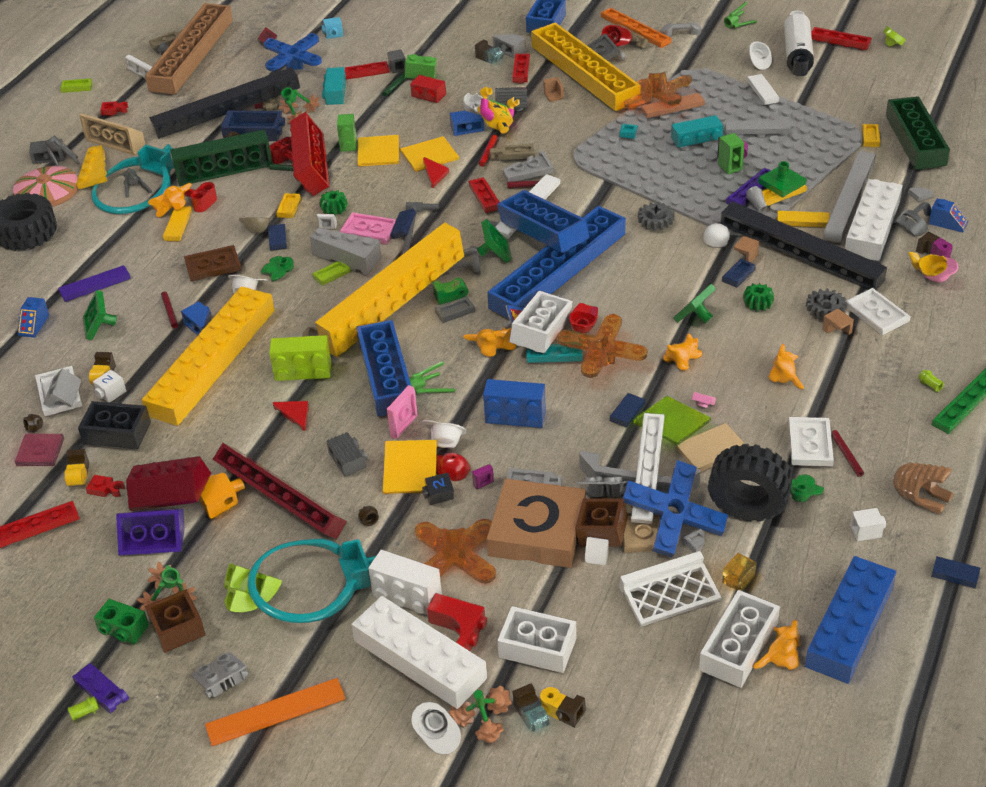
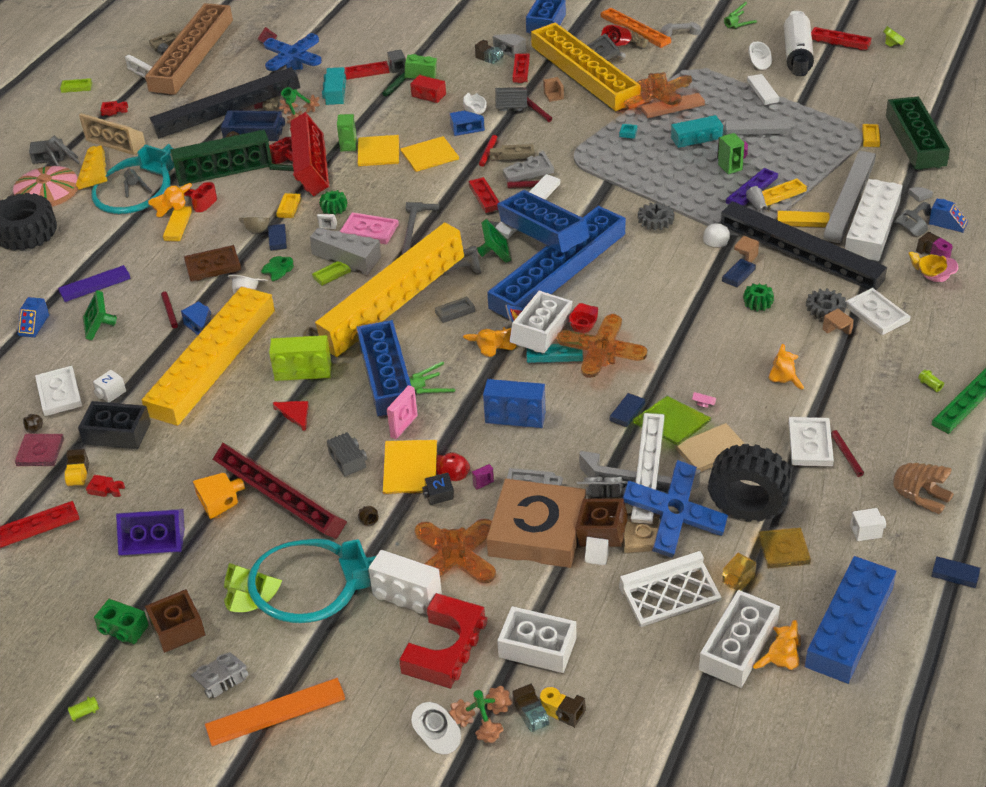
light grey panel [43,368,81,408] -> none
dark purple plate [72,663,129,714] -> none
leg [89,352,116,385] -> none
dark red slope [126,456,211,511] -> none
plant [137,562,197,611] -> none
medium azure brick [321,17,343,39] -> none
white brick [351,596,487,709] -> none
dark blue tile [390,208,416,239] -> none
white piece [421,420,466,448] -> none
red tile [423,157,449,188] -> none
green leg [432,278,469,305] -> none
torso [477,86,519,134] -> none
light orange animal [663,334,702,370] -> none
green tile [673,284,716,324] -> none
light grey tile [683,529,705,553] -> none
green tile [758,161,807,198] -> none
green plate [790,474,824,502] -> none
none -> dark red piece [527,97,552,122]
none -> clear yellow tile [758,527,811,569]

